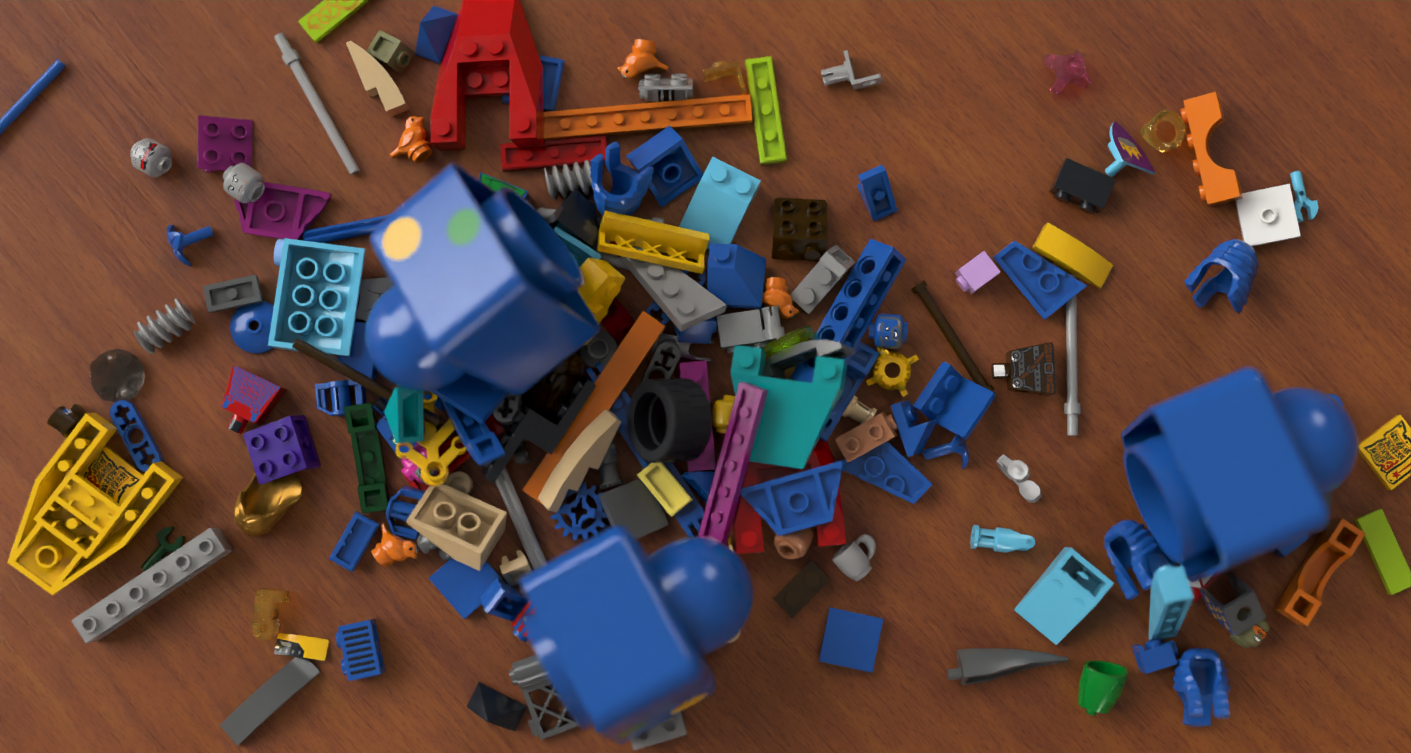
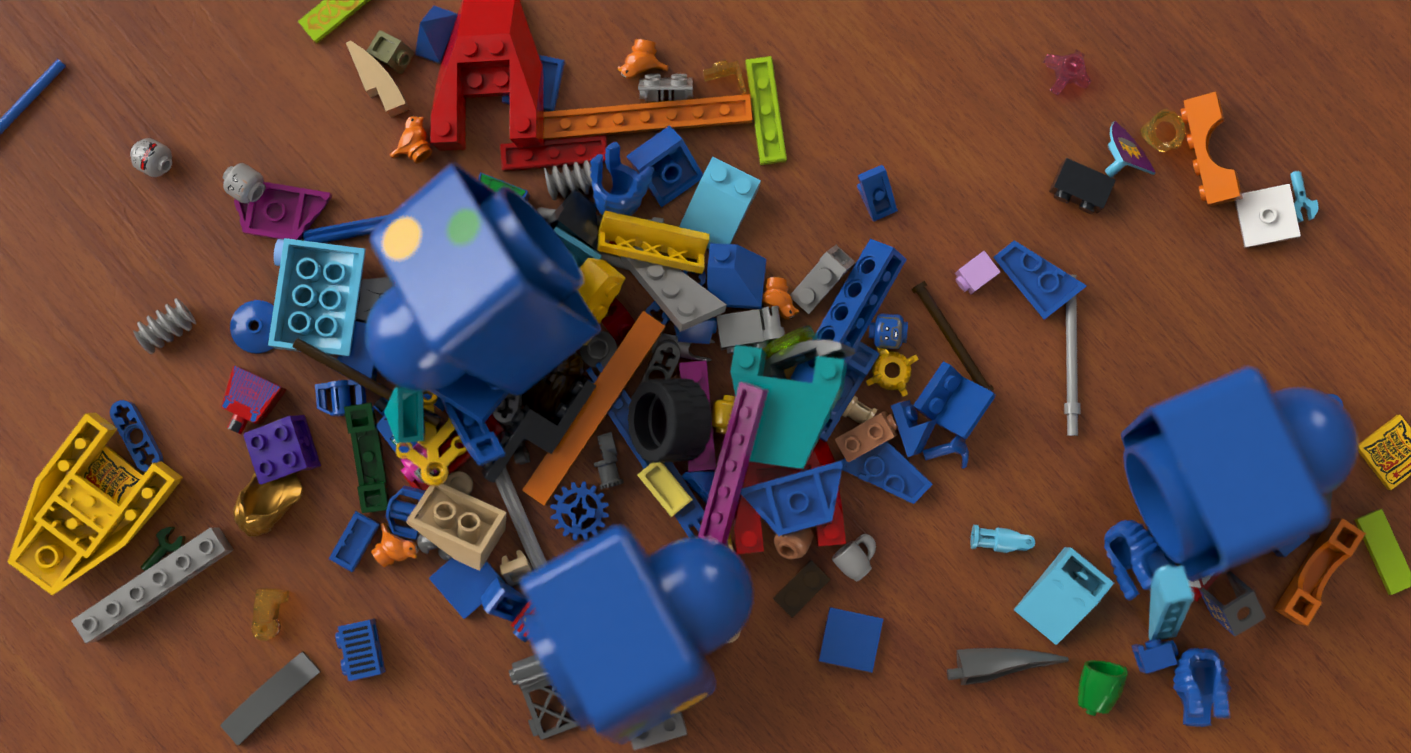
dark brown leg [47,404,88,438] -> none
clear smoke dish [90,349,145,402] -> none
blue plant [166,225,214,267] -> none
magenta hinge [197,115,252,173] -> none
dark grey plate [203,275,263,313] -> none
light grey bar [274,32,360,175] -> none
yellow sticker [274,633,329,661] -> none
black slope [466,682,528,731] -> none
tan slope [538,409,621,513] -> none
dark grey tile [599,478,669,539] -> none
dark brown bracket [772,198,827,261] -> none
light grey bracket [821,50,883,90] -> none
torso [991,342,1056,396] -> none
light grey piece [996,454,1042,503] -> none
yellow slope [1032,223,1113,289] -> none
blue hair [1184,239,1259,314] -> none
olive head [1229,608,1270,649] -> none

